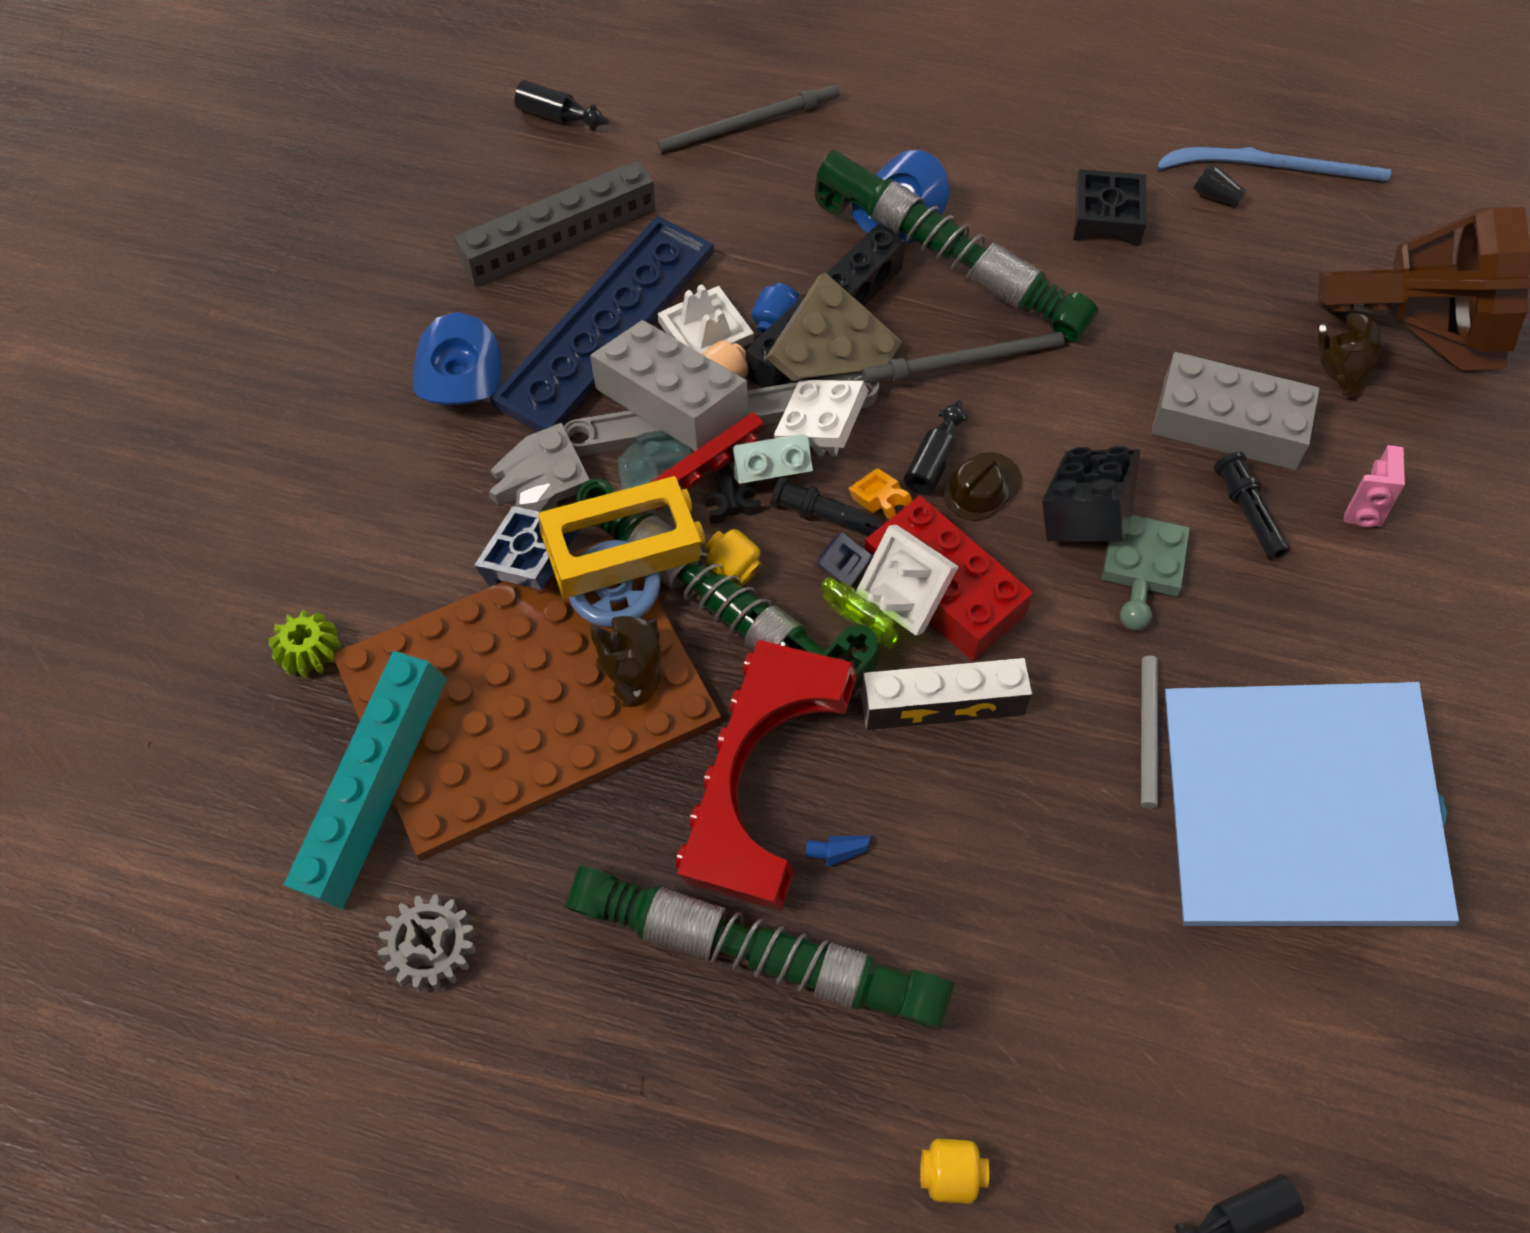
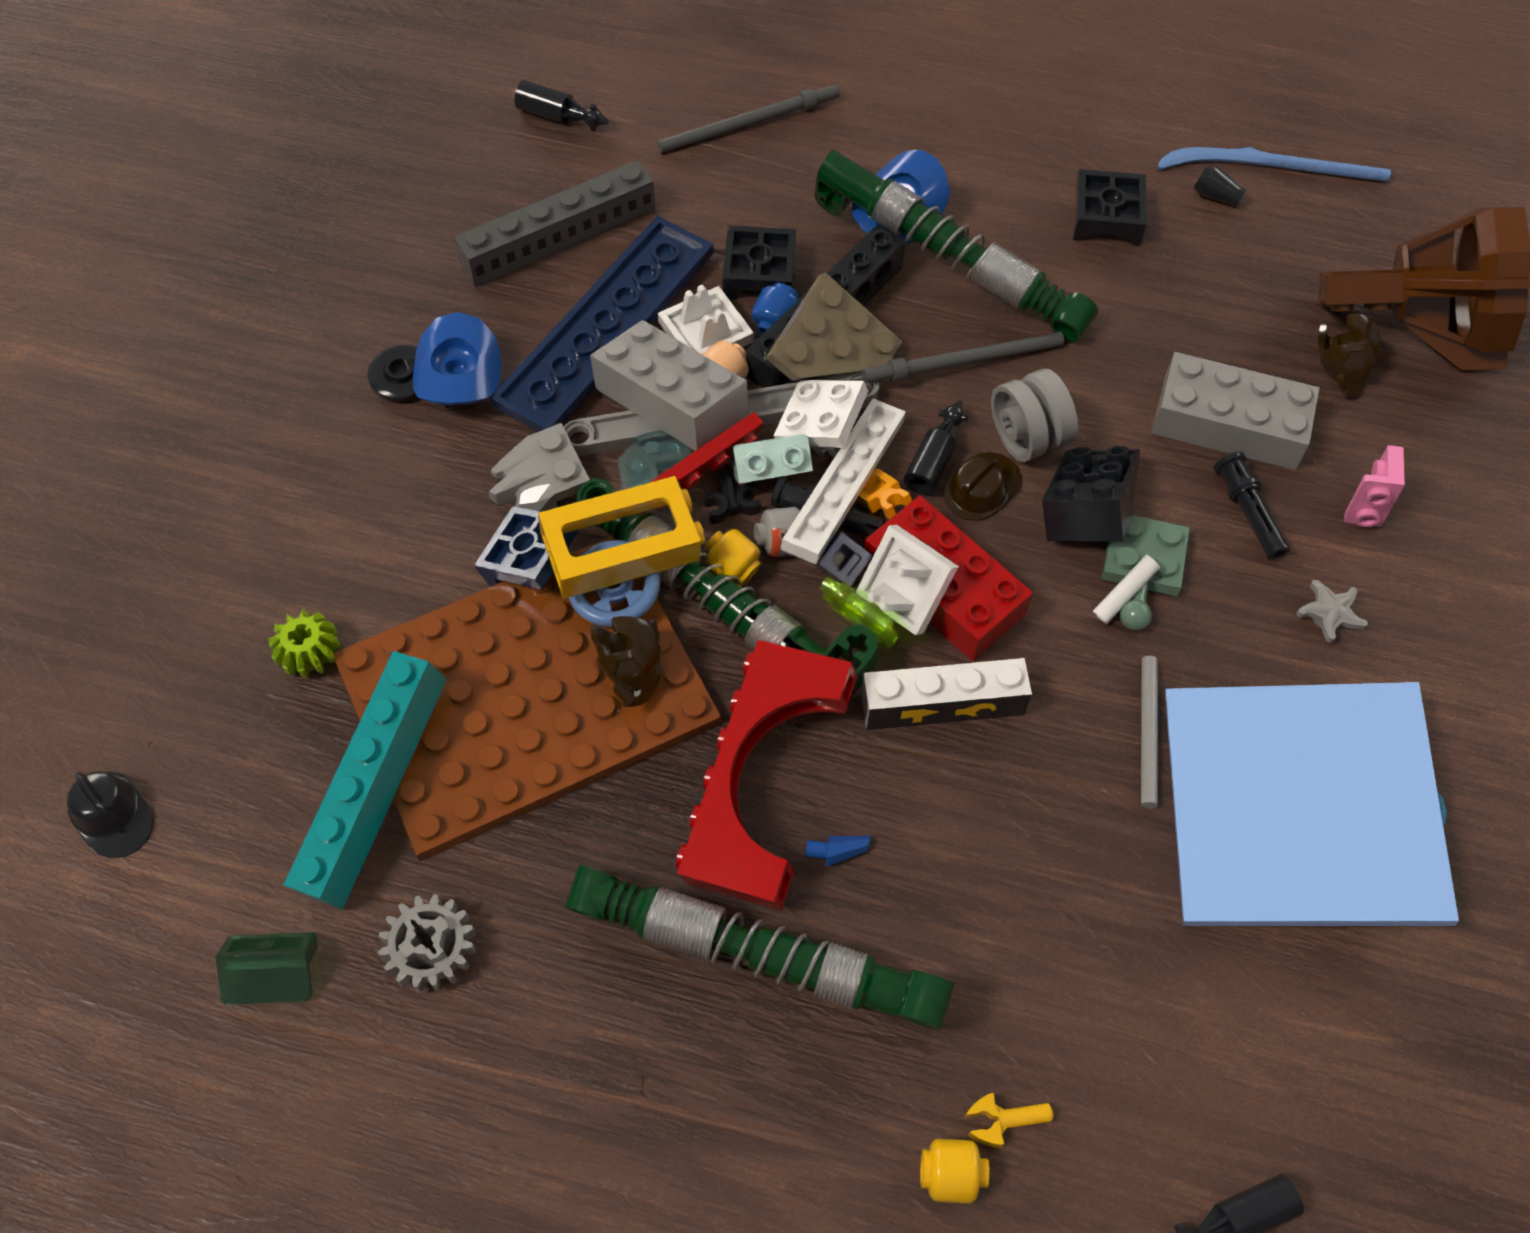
none -> black piece [67,771,153,858]
none -> clear green panel [215,932,318,1004]
none -> black wheel [367,345,417,402]
none -> black piece [722,225,796,299]
none -> light grey head [754,507,801,558]
none -> white plate [781,399,906,564]
none -> yellow bar [964,1093,1053,1148]
none -> light grey wheel [991,368,1078,463]
none -> white piece [1092,554,1161,624]
none -> light grey animal [1296,580,1368,643]

